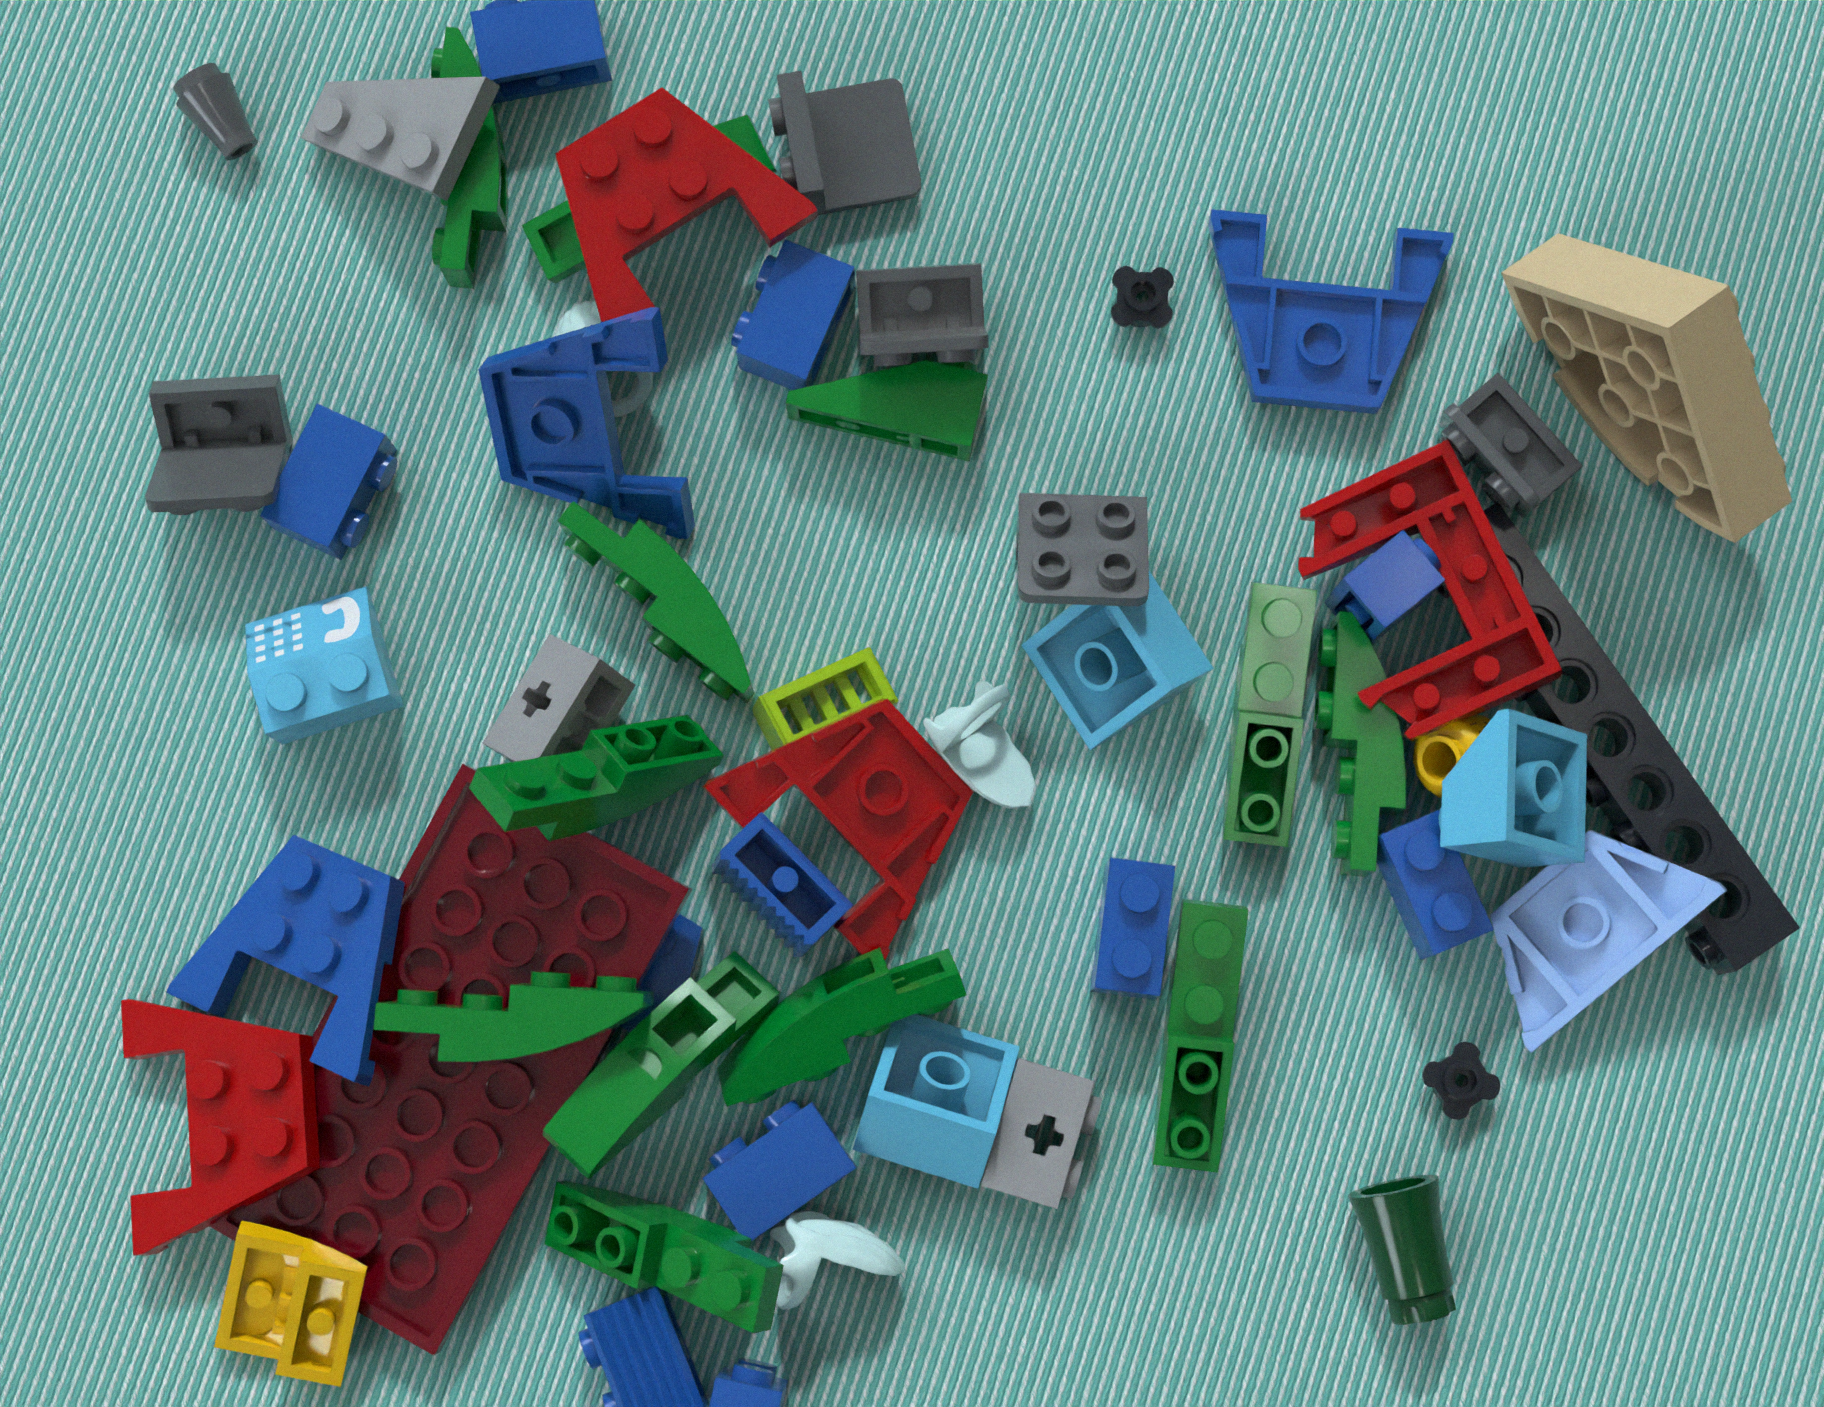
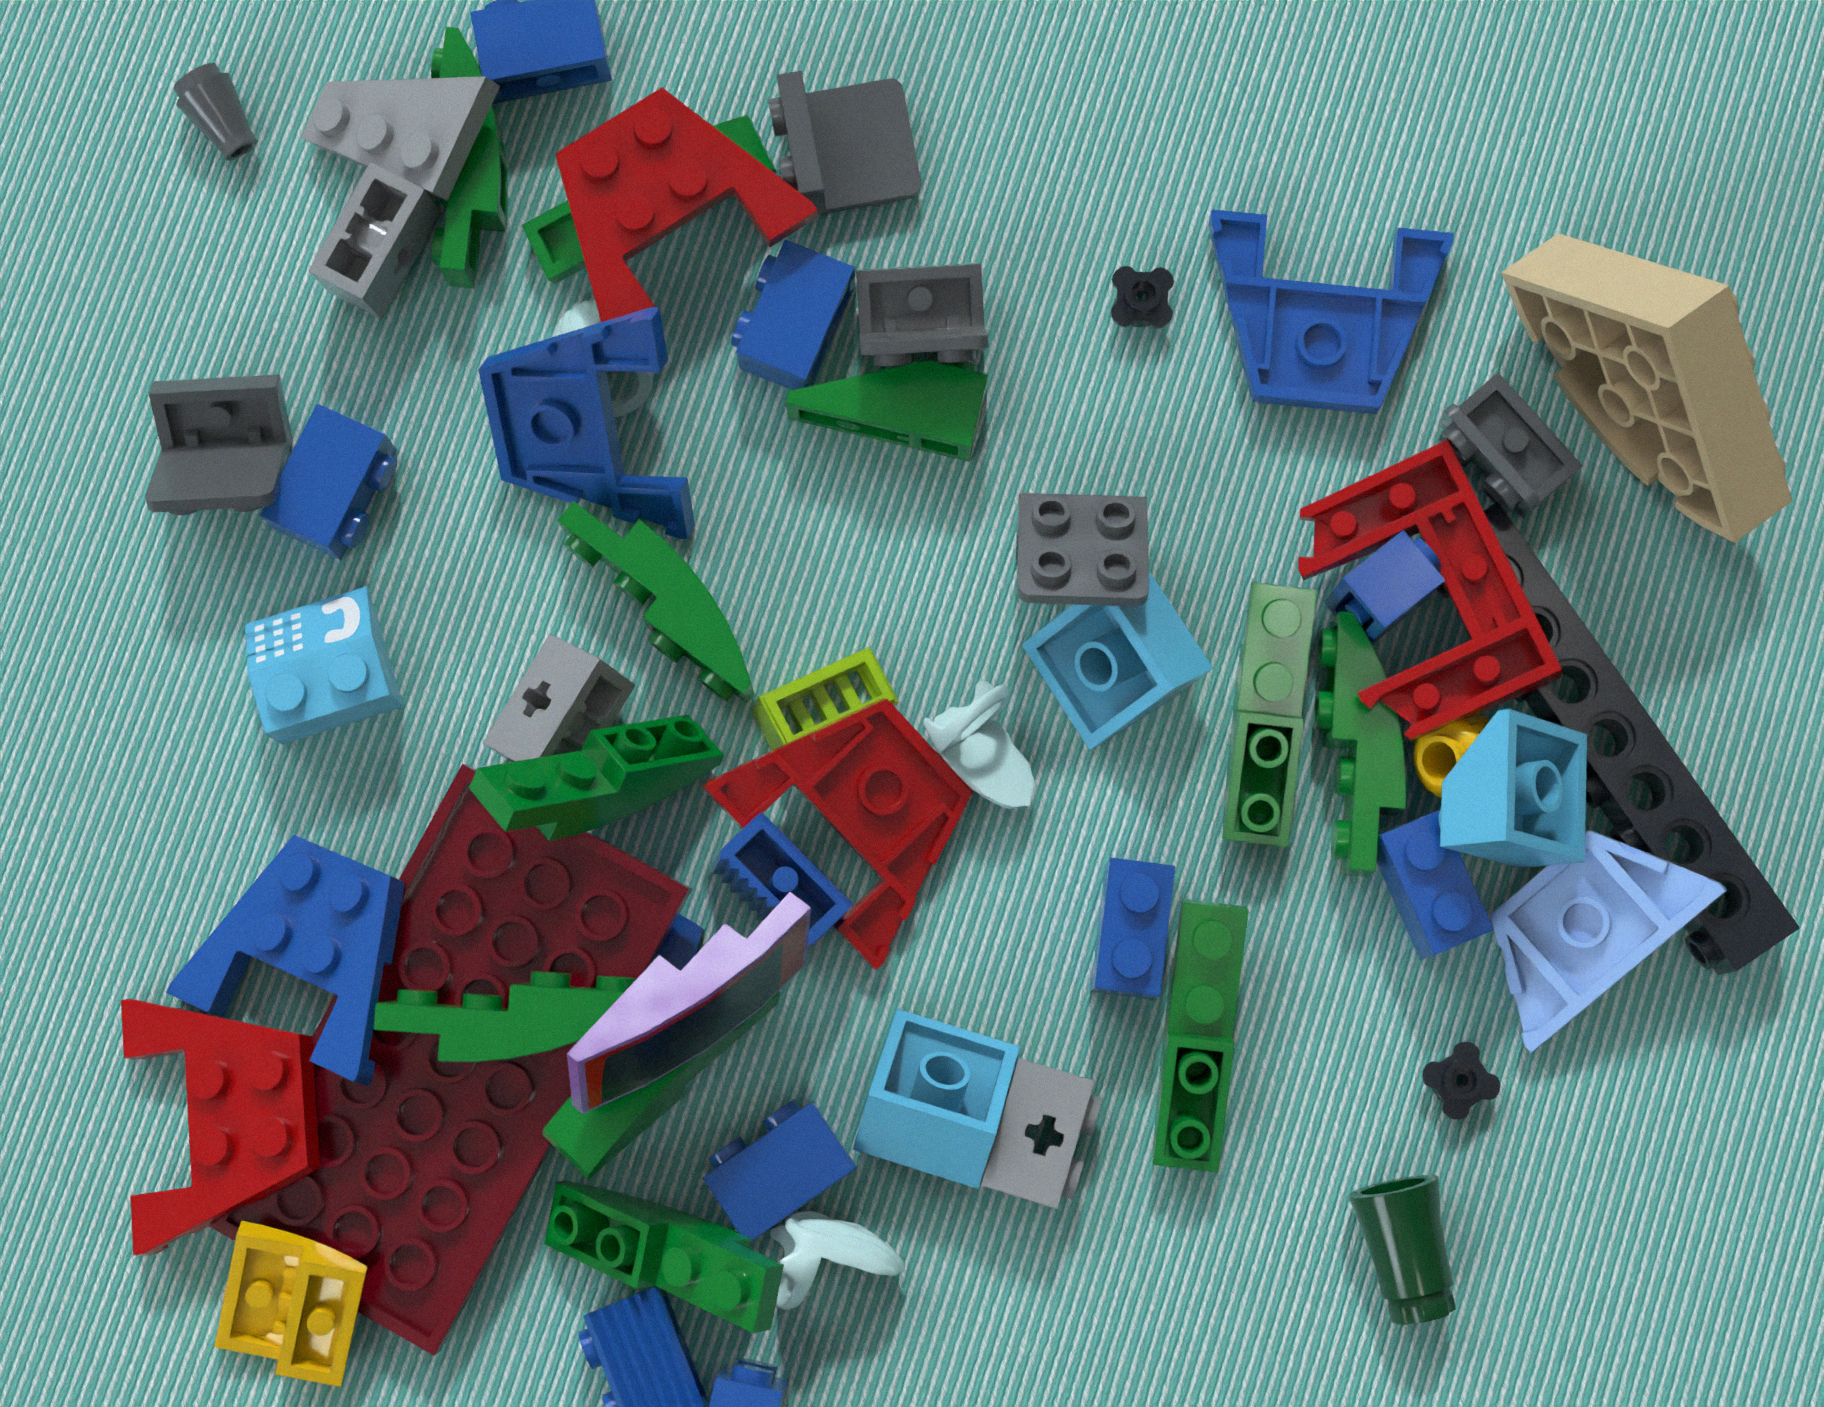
green slope [717,948,967,1107] -> none
none -> light grey brick [308,162,442,320]
none -> slope [567,892,811,1114]

